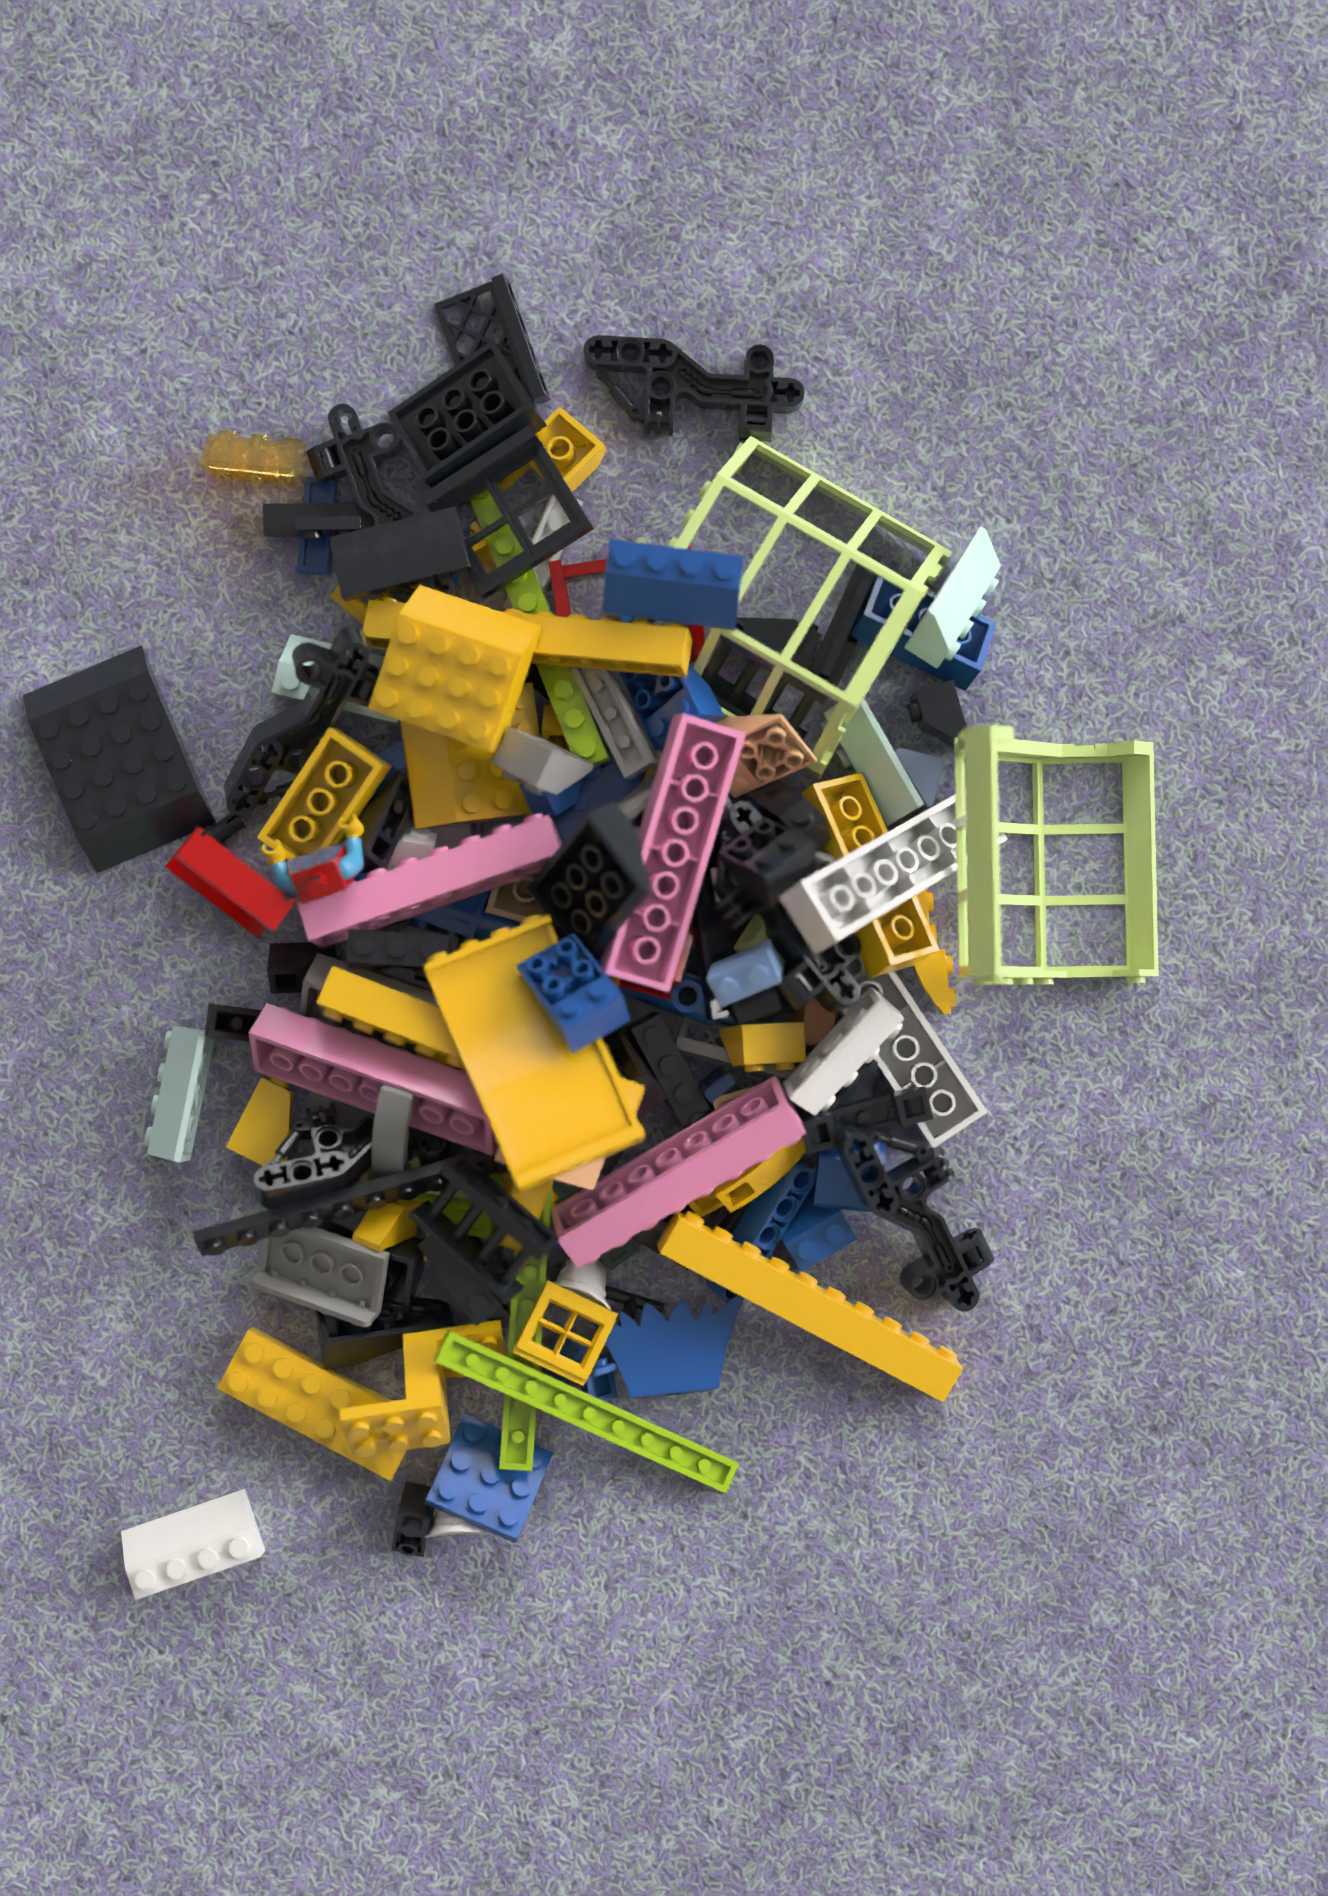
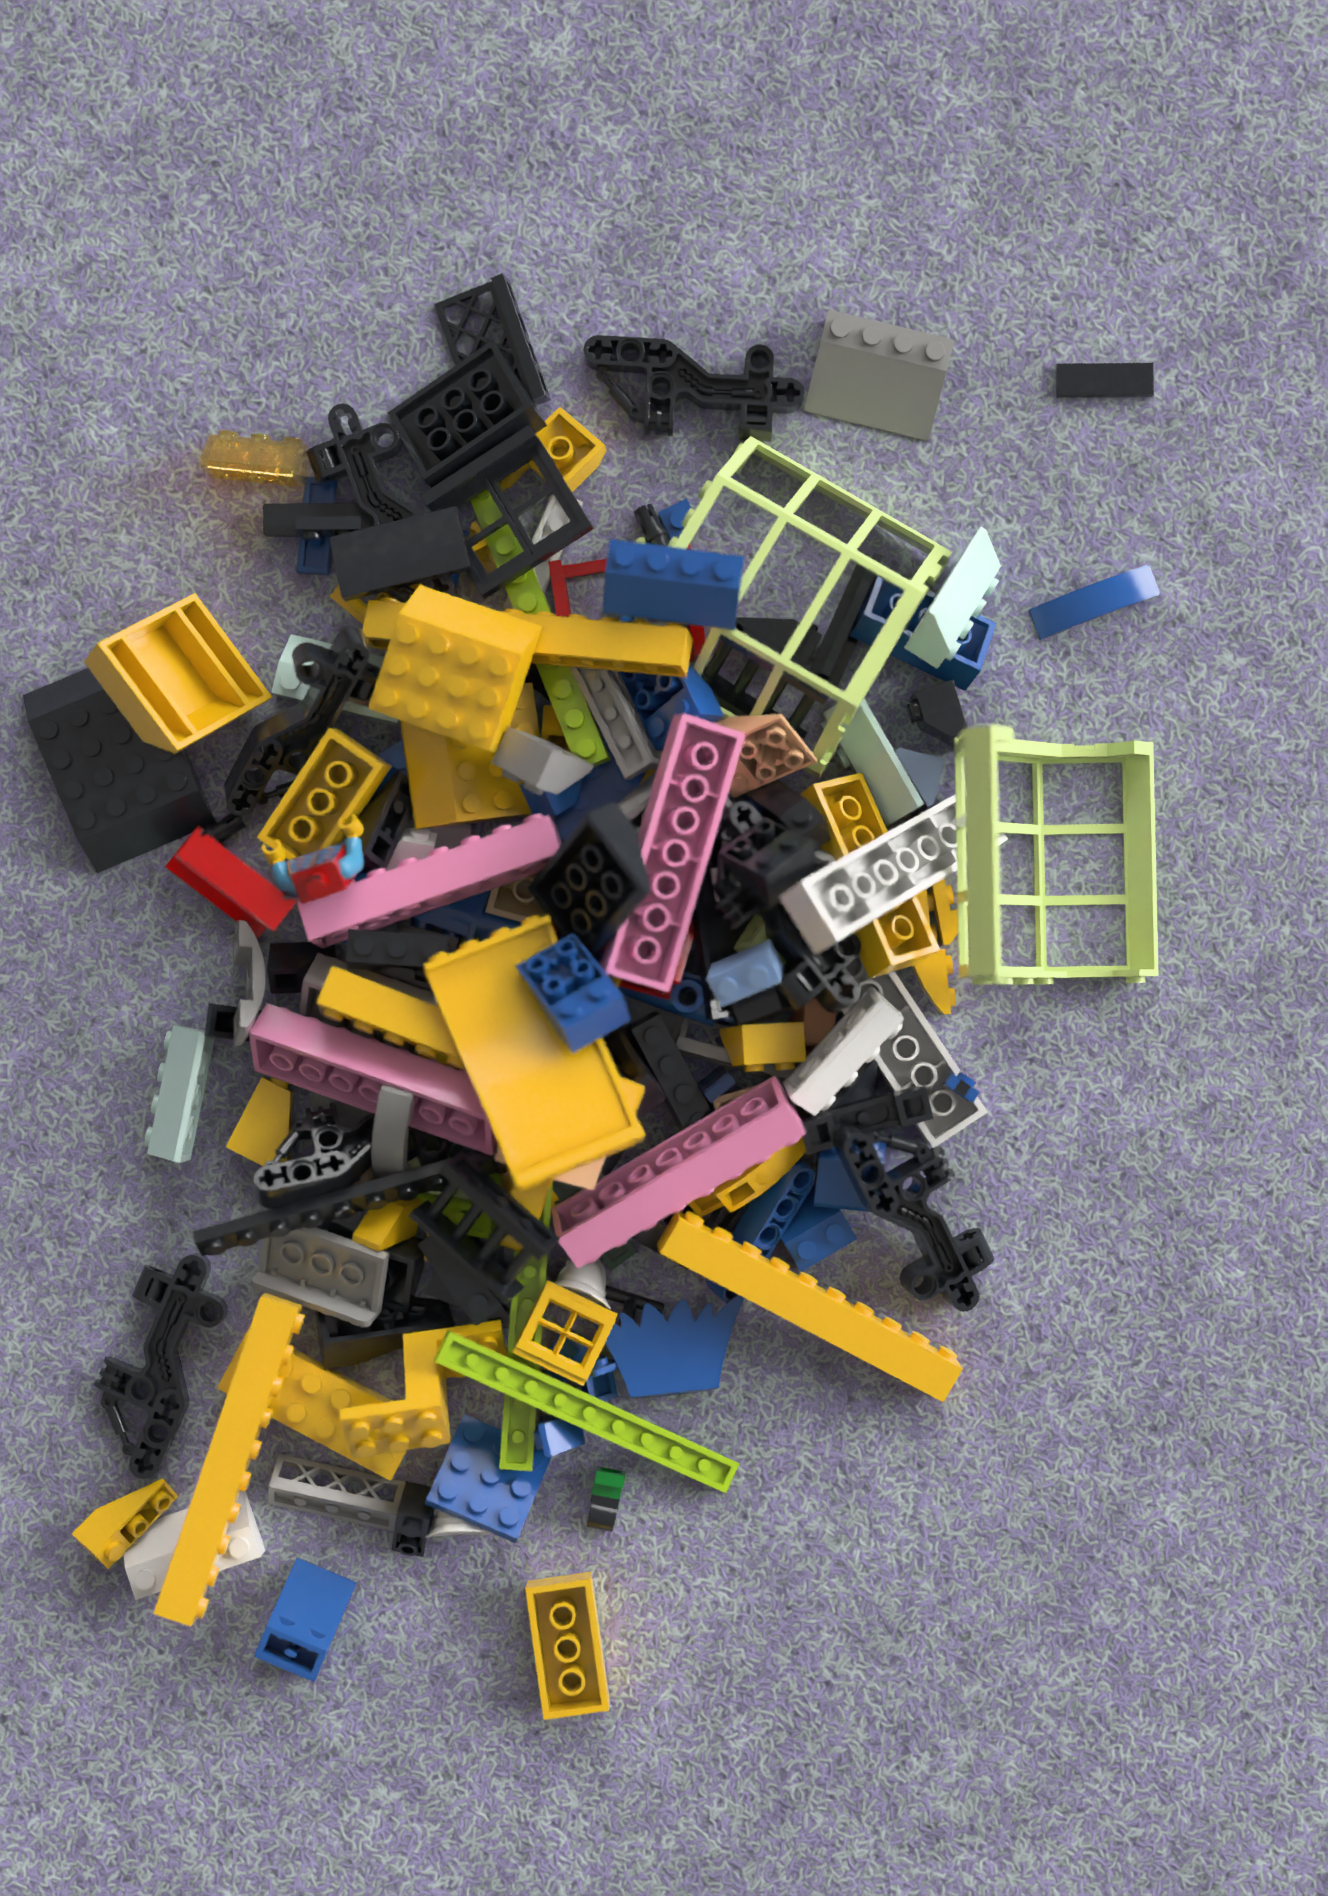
none -> yellow slope [72,1478,178,1569]
none -> yellow slope [84,593,272,753]
none -> black beam [94,1253,228,1479]
none -> yellow brick [153,1293,305,1626]
none -> light grey slope [233,920,266,1046]
none -> blue slope [254,1557,357,1682]
none -> light grey fence [267,1454,405,1532]
none -> yellow brick [525,1571,610,1720]
none -> blue slope [534,1414,585,1457]
none -> leg [587,1466,626,1532]
none -> black pin [634,504,669,546]
none -> blue plate [658,498,701,539]
none -> light grey slope [804,309,954,441]
none -> yellow slope [930,879,958,946]
none -> blue plate [942,1072,980,1103]
none -> blue slope [1029,565,1161,640]
none -> black tile [1056,363,1154,398]

